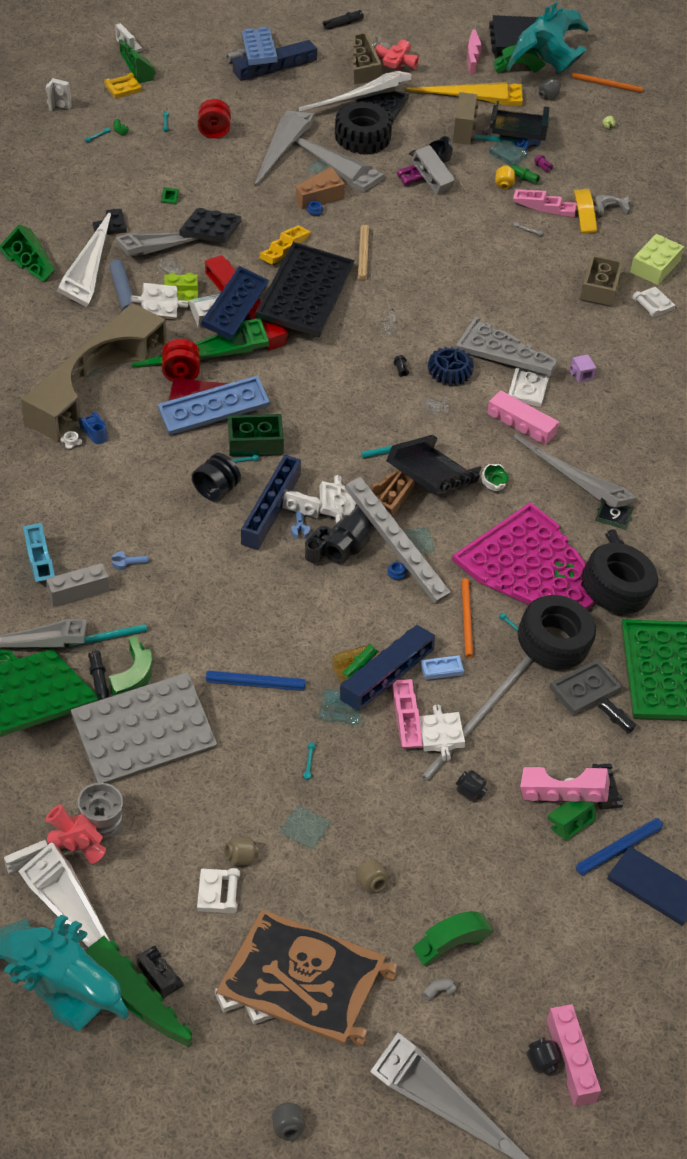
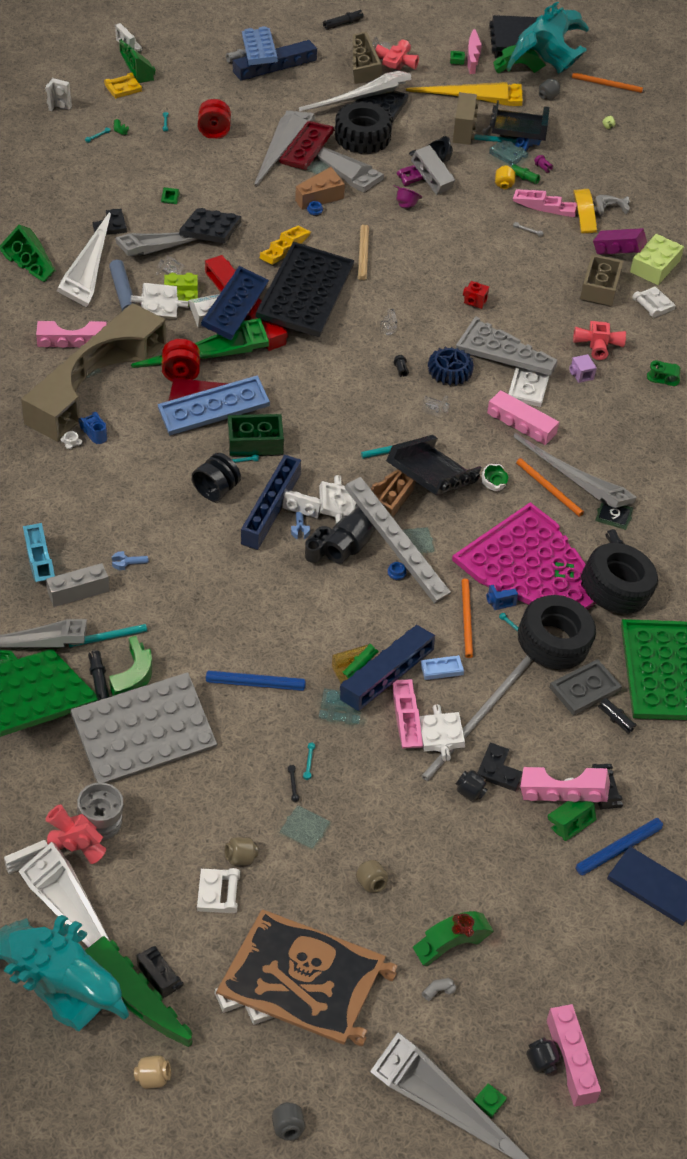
none -> bright pink arch [36,321,107,348]
none -> tan head [134,1055,171,1089]
none -> dark red tile [279,121,335,170]
none -> black hinge [287,765,299,802]
none -> magenta piece [393,185,422,208]
none -> green plate [450,51,465,65]
none -> clear red plate [452,913,475,937]
none -> red brick [463,281,489,309]
none -> green plate [473,1083,507,1118]
none -> black plate [477,742,523,792]
none -> blue bracket [486,585,518,610]
none -> orange piece [516,458,584,517]
none -> coral brick [573,321,626,360]
none -> magenta brick [593,228,647,254]
none -> green piece [647,360,681,386]

